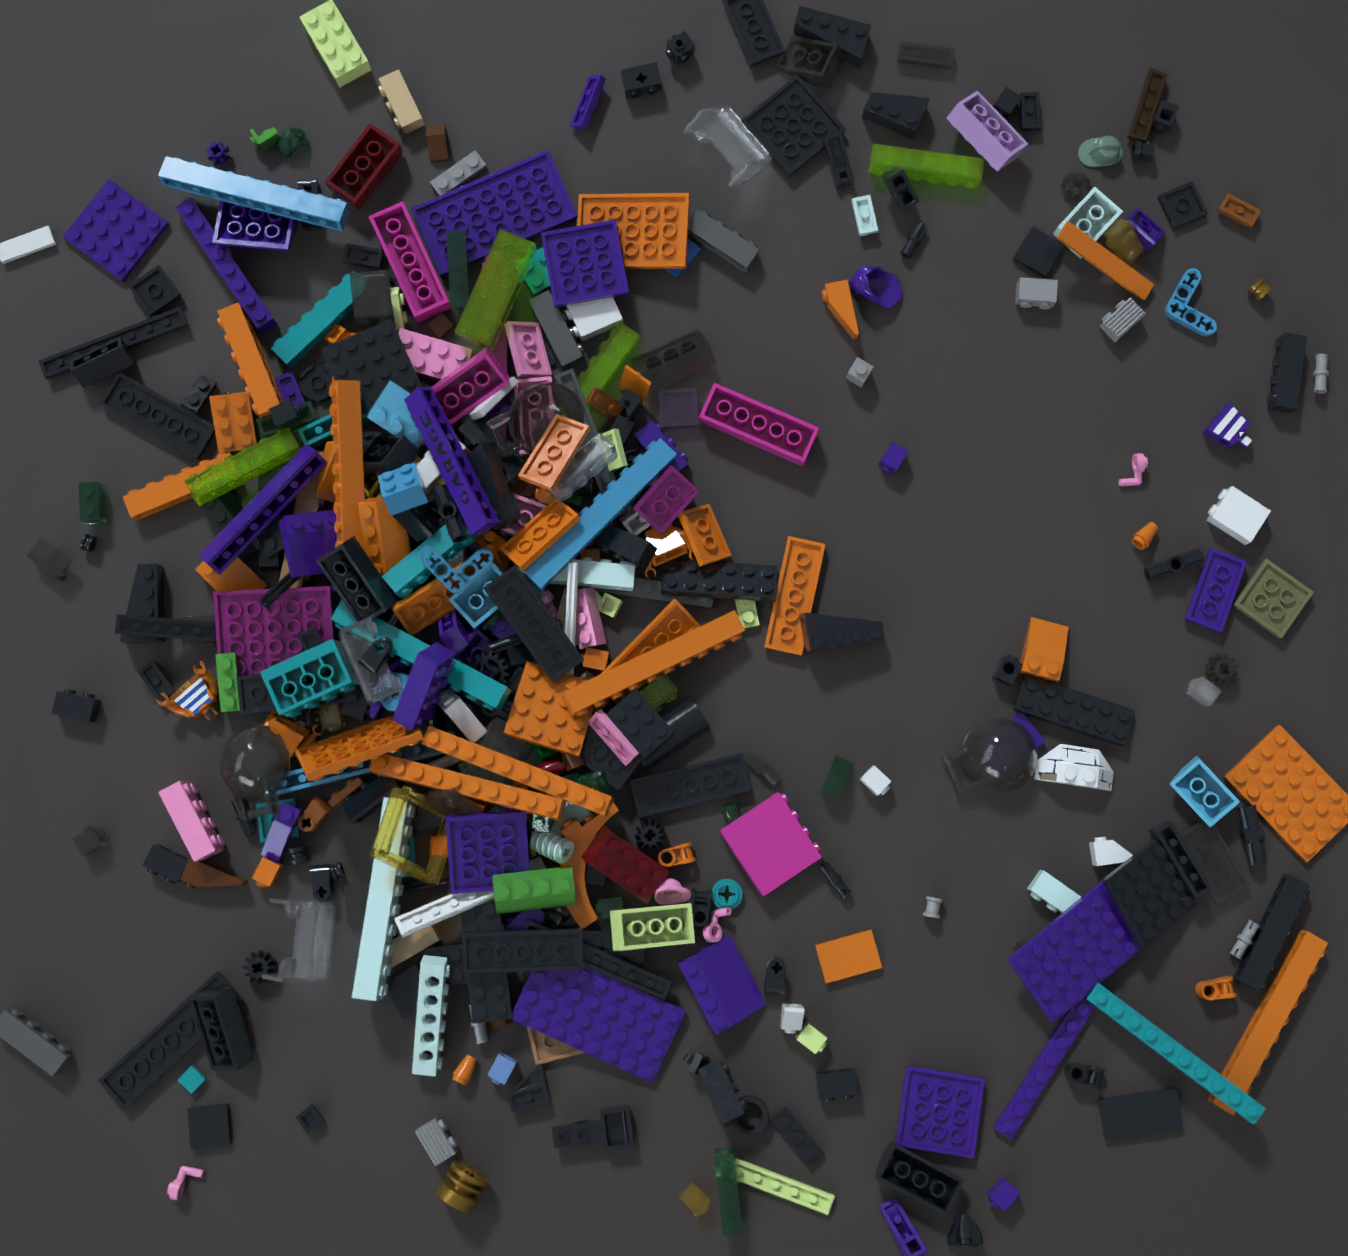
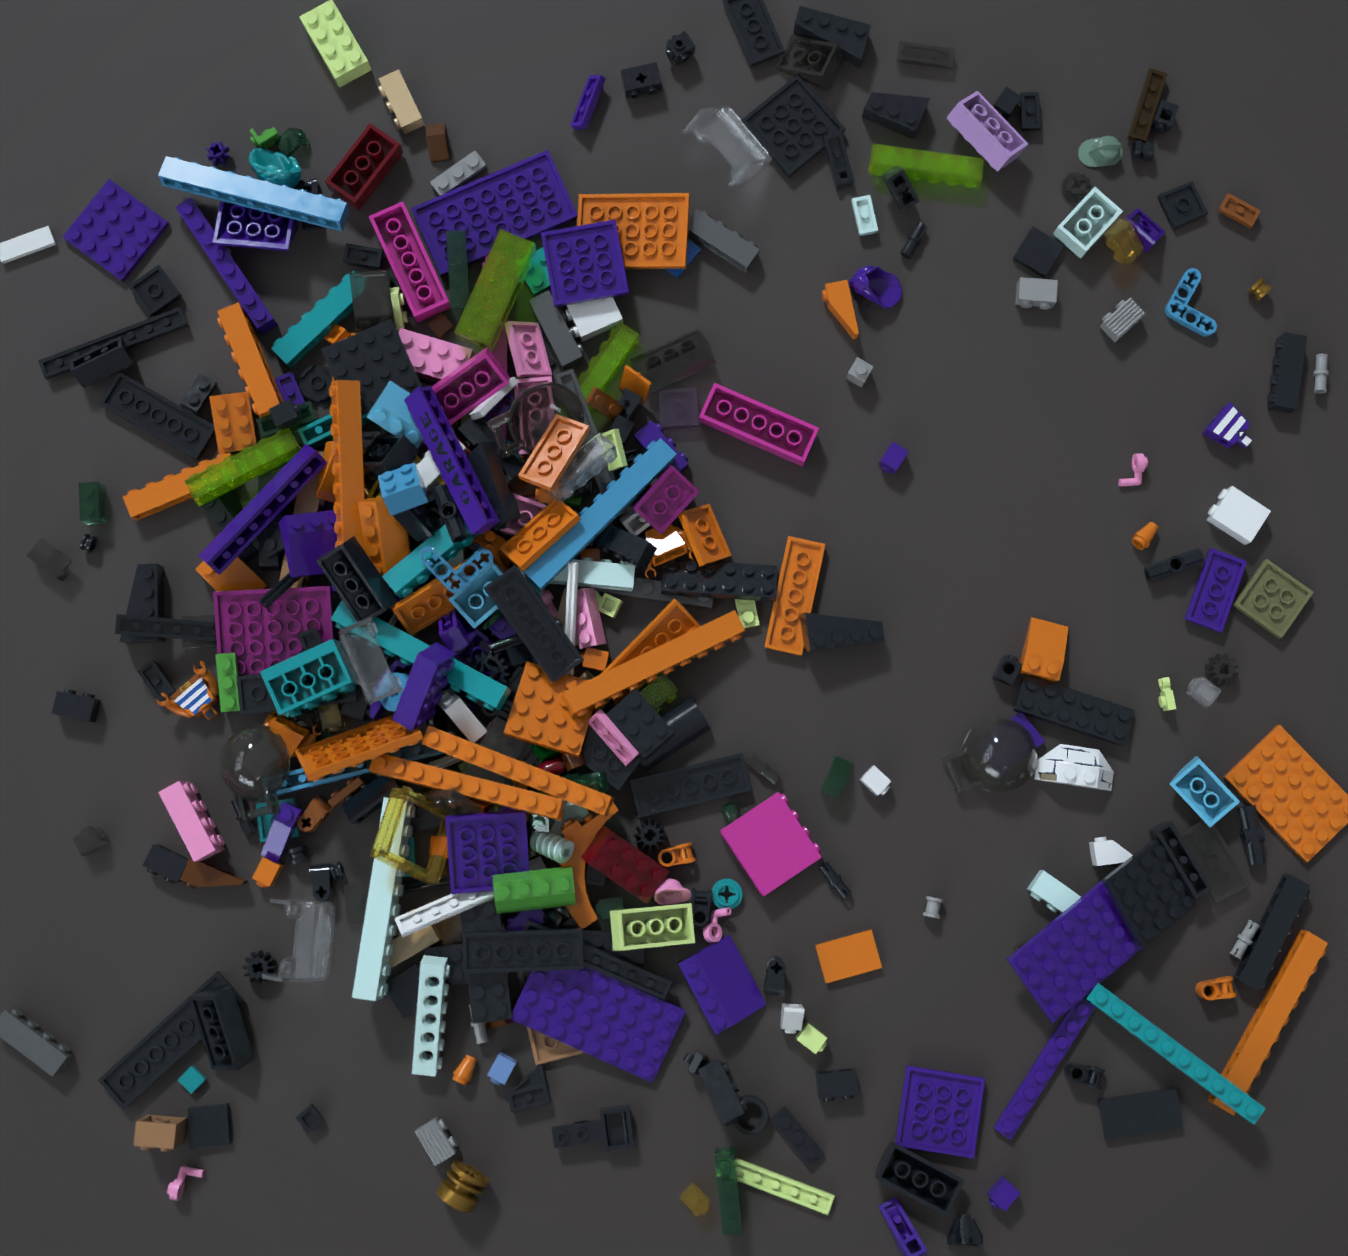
black piece [358,637,394,675] -> none
orange tile [1056,222,1154,301] -> none
none -> medium nougat brick [133,1114,187,1152]
none -> teal hair [248,148,302,189]
none -> yellowish green plate [1158,677,1176,711]

